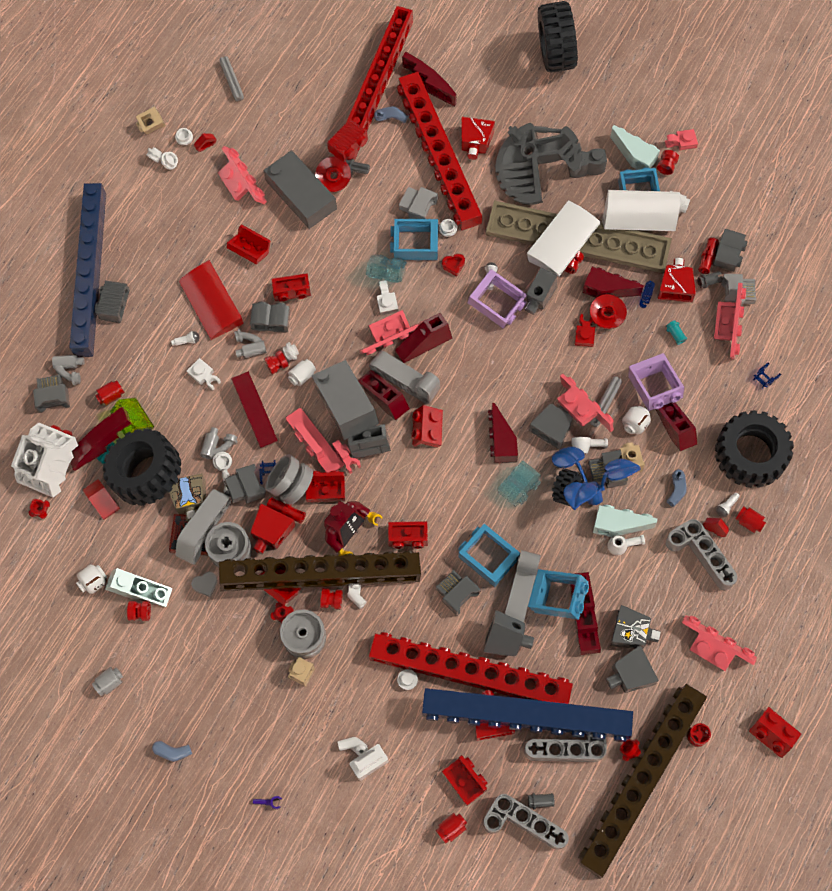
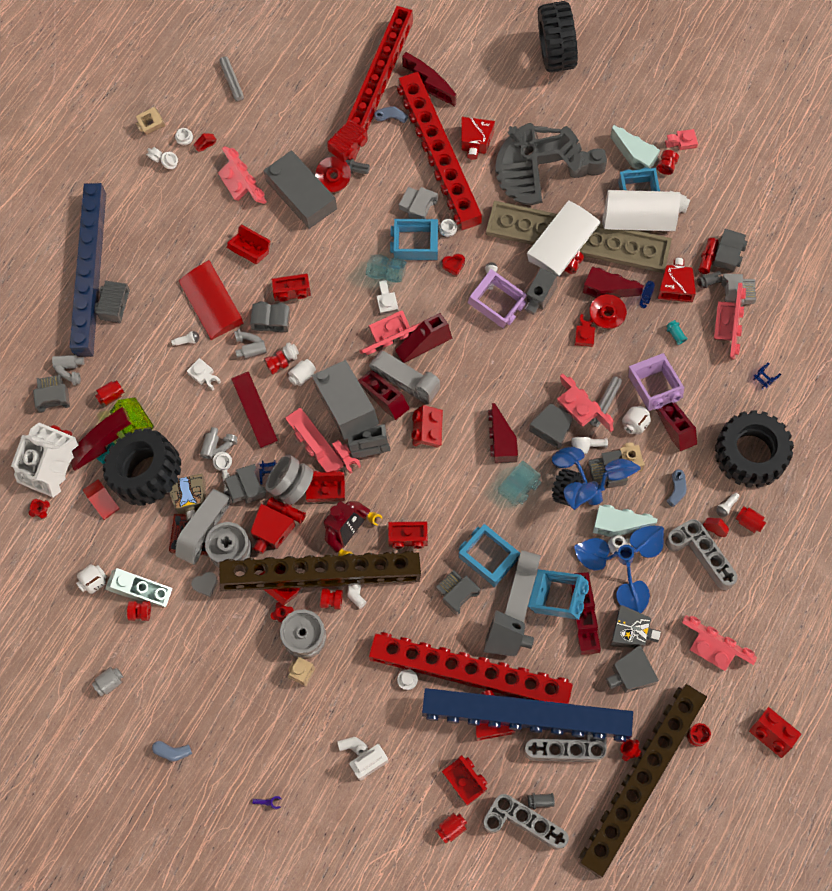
none -> blue plant [574,526,664,613]

